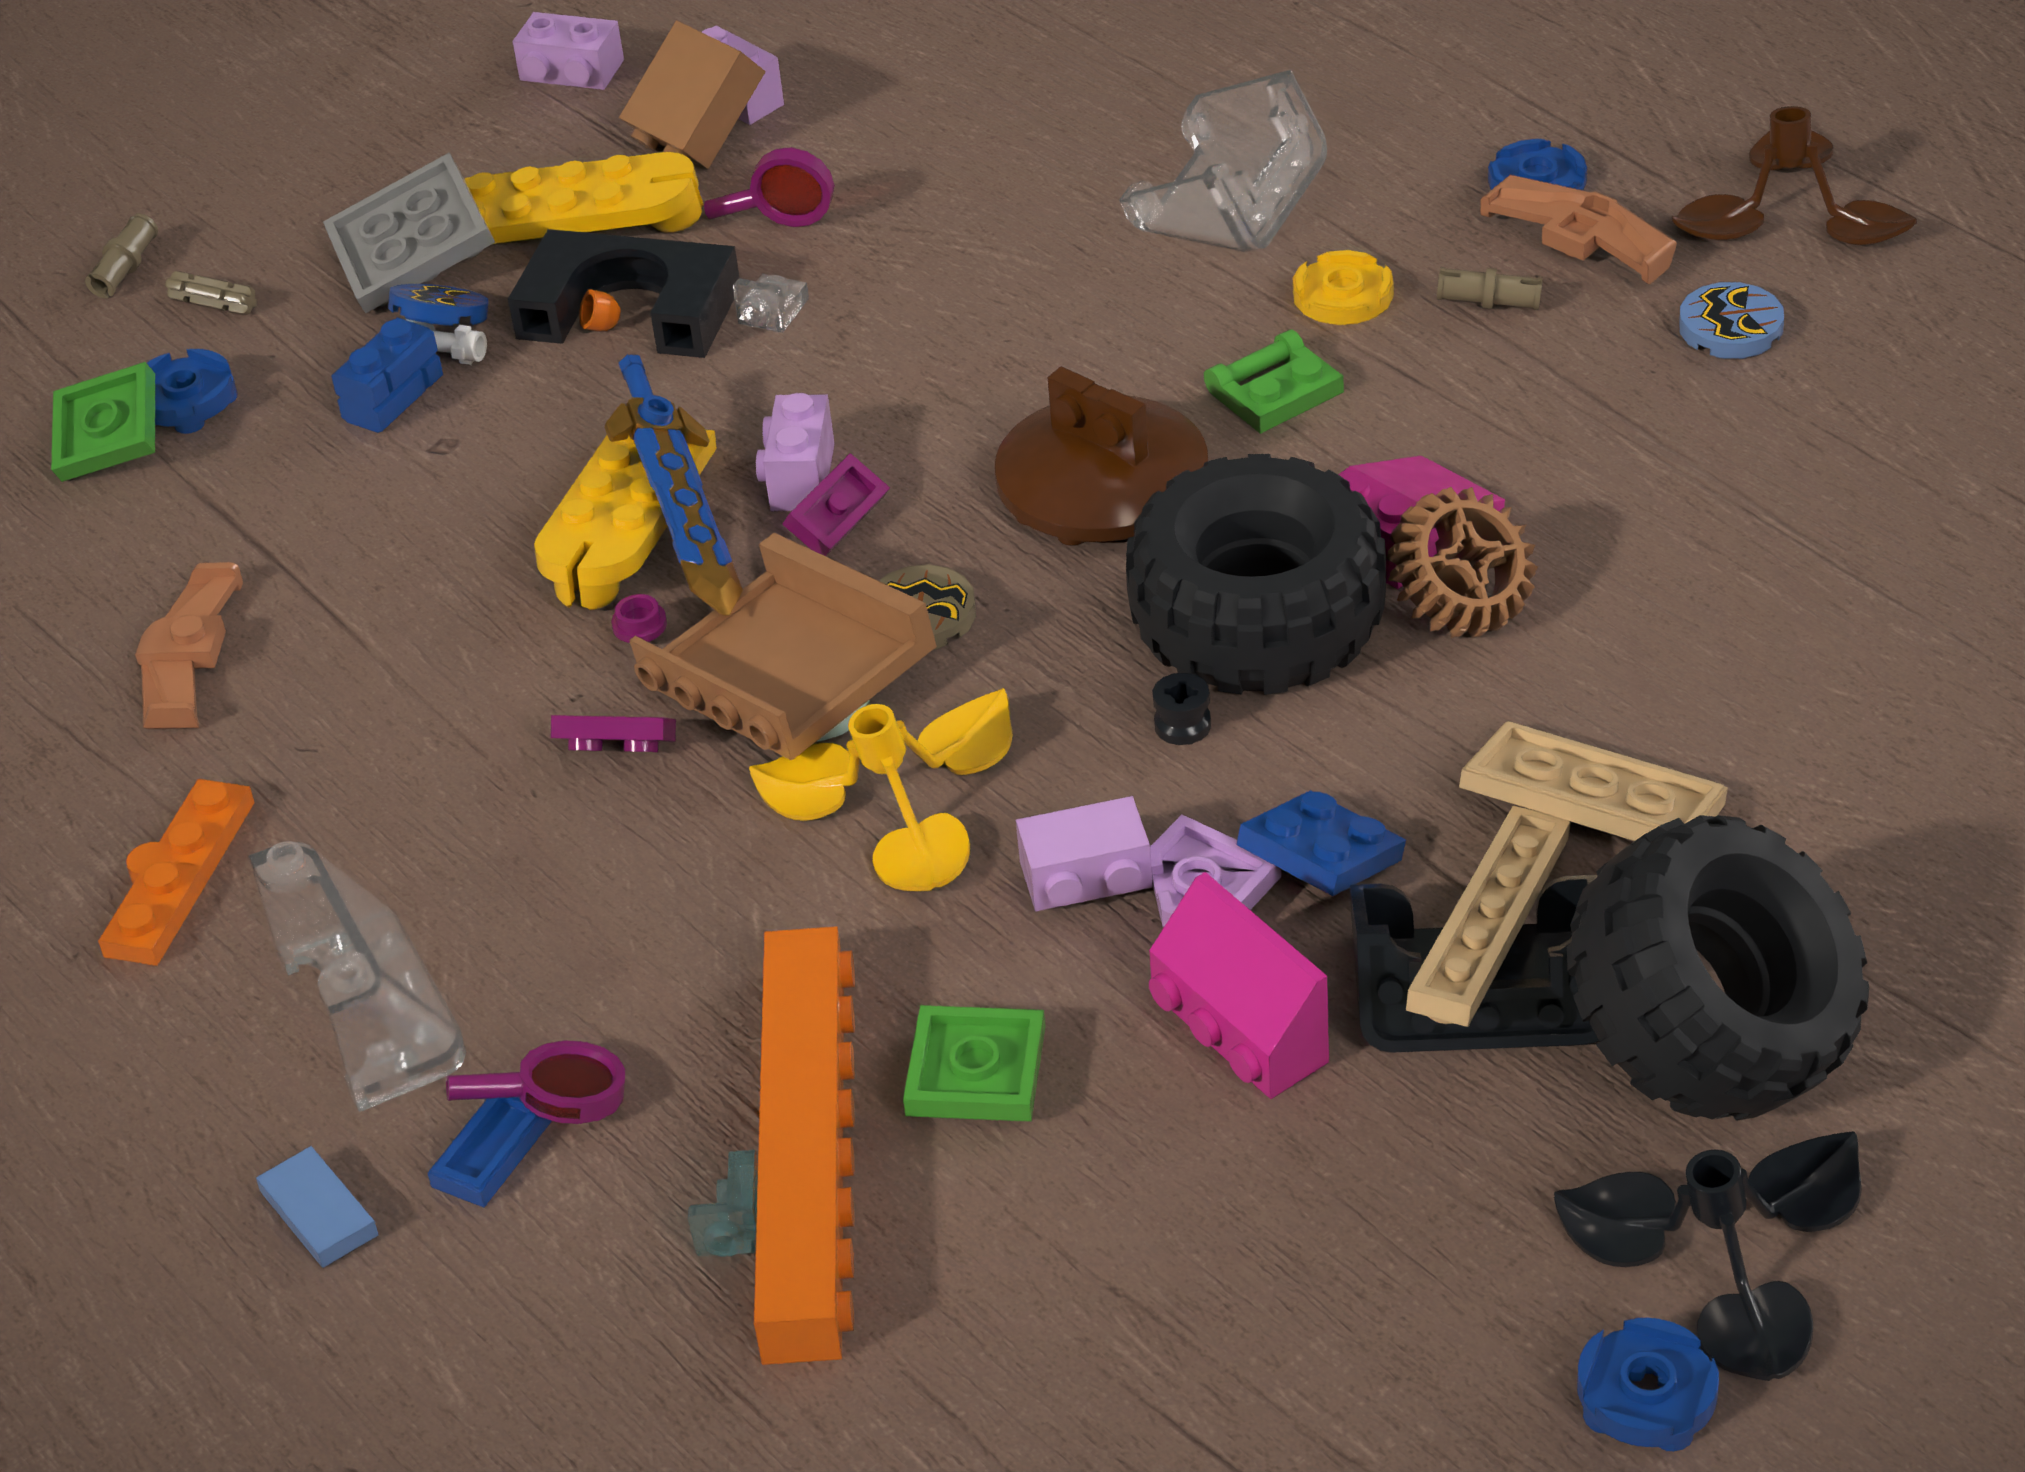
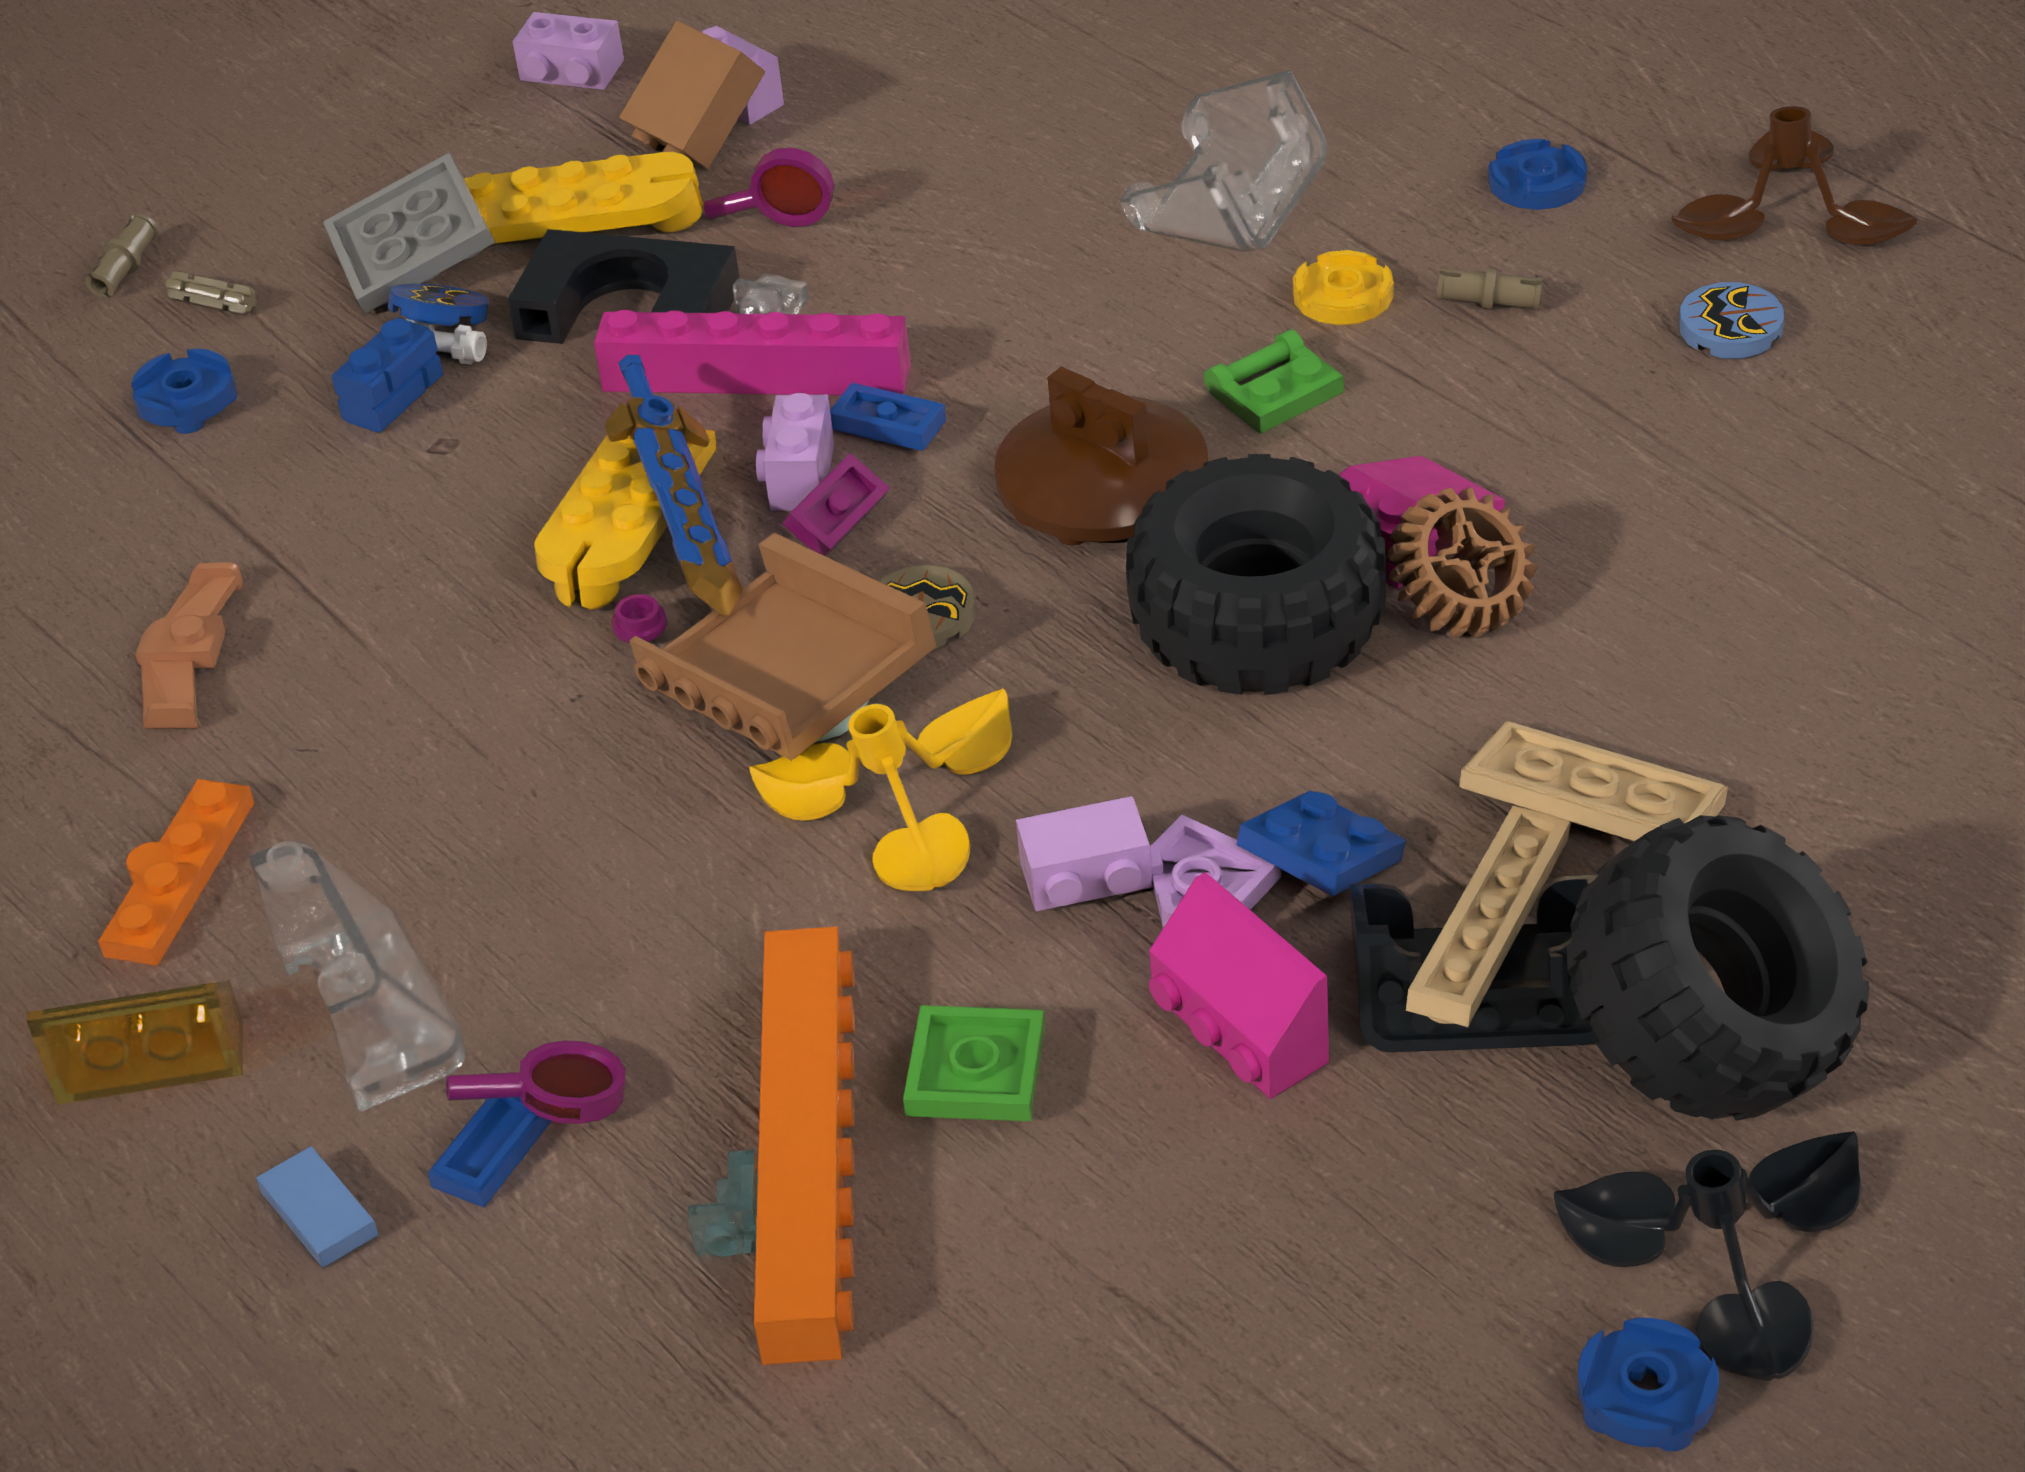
bright green plate [51,362,155,482] -> none
magenta plate [550,715,676,752] -> none
orange hinge [579,289,621,332] -> none
black wheel [1152,673,1211,745] -> none
nougat plate [1480,174,1677,284] -> none
none -> clear yellow slope [26,980,243,1105]
none -> dark pink brick [594,310,911,396]
none -> blue plate [830,382,946,451]

